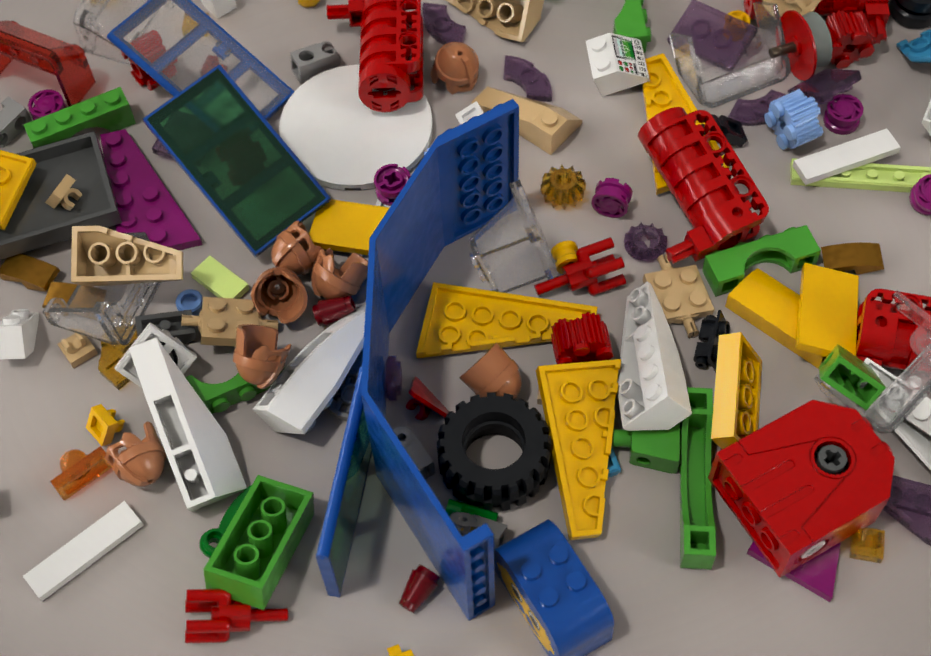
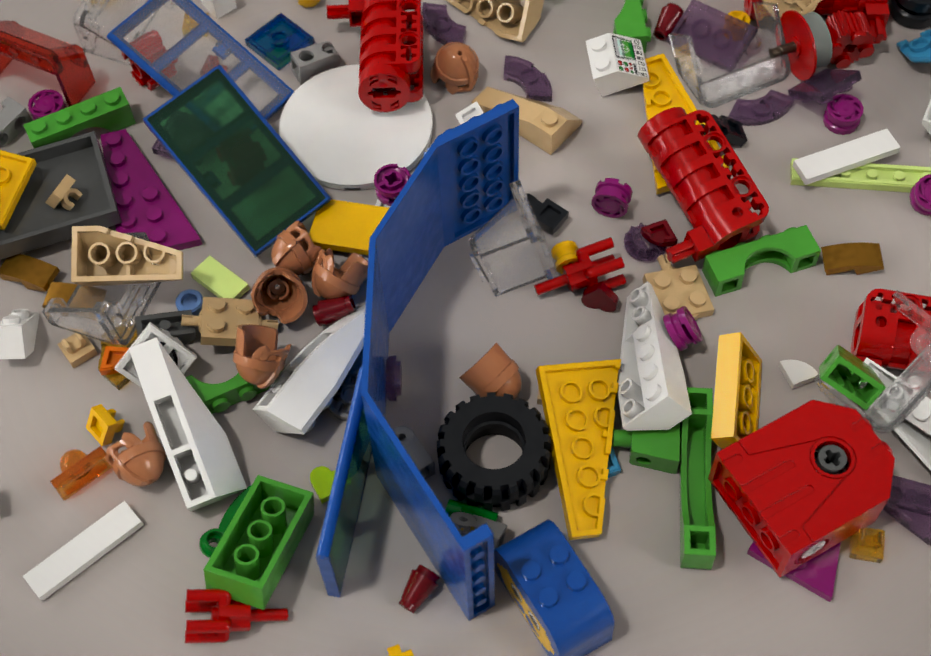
red piece [406,377,449,421] -> none
yellow wing [416,282,598,359] -> none
clear yellow gear [540,164,586,210] -> none
red brick [551,312,613,364] -> none
black hinge [693,310,730,373] -> none
yellow slope [725,268,826,369] -> none
light blue brick [764,89,824,150] -> none
yellow tile [796,263,859,357] -> none
none -> orange tile [99,346,129,375]
none -> clear blue tile [245,13,315,71]
none -> lime tile [310,466,349,504]
none -> black plate [520,193,569,235]
none -> dark red tile [581,282,619,312]
none -> dark red tile [640,219,678,247]
none -> dark red cone [653,3,684,41]
none -> magenta wheel [663,306,703,351]
none -> white tile [778,359,819,389]

